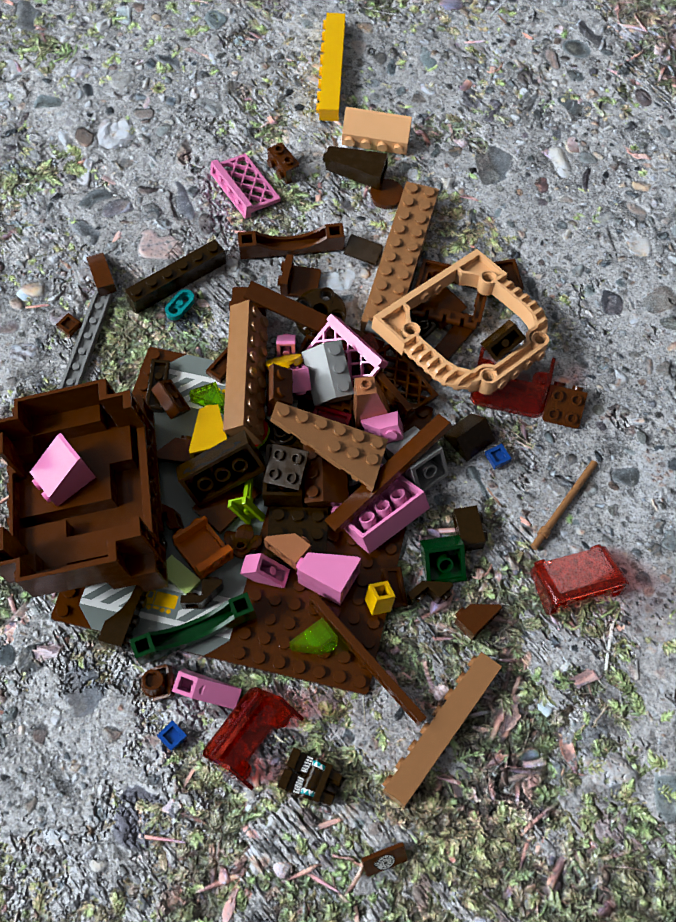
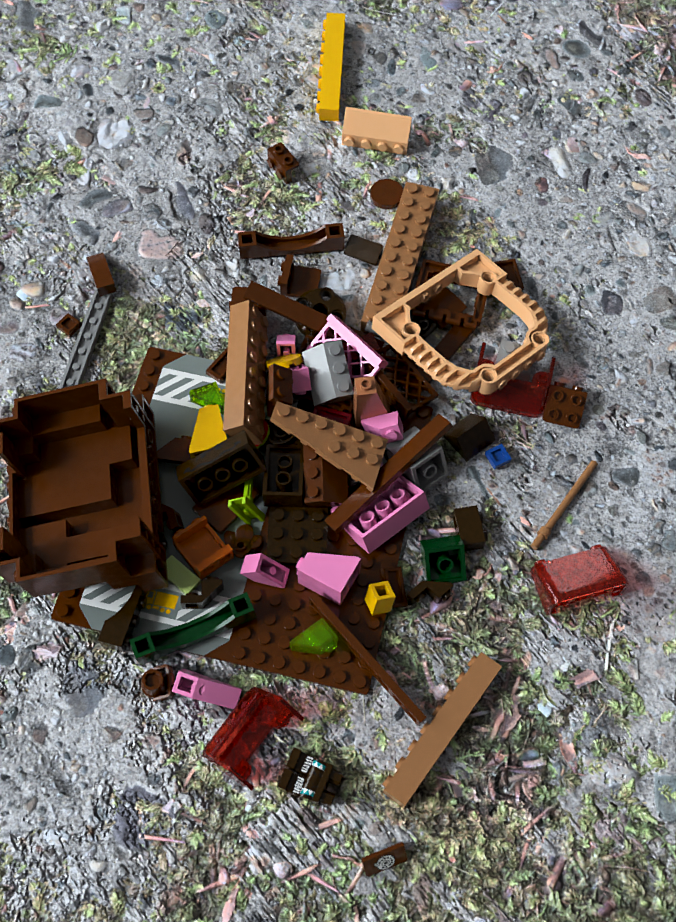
bright pink slope [30,433,96,507] -> none
dark brown brick [124,239,226,314] -> none
dark brown tile [146,359,170,413] -> none
reddish brown slope [152,379,191,419] -> none
blue plate [157,720,188,752] -> none
teal plate [165,289,195,321] -> none
bright pink fence [210,153,281,219] -> none
dark brown hinge [263,444,312,490] -> none
nougat slope [264,533,311,570] -> none
dark brown slope [323,146,388,190] -> none
reddish brown slope [454,604,502,640] -> none
dark brown brick [480,320,526,362] -> none

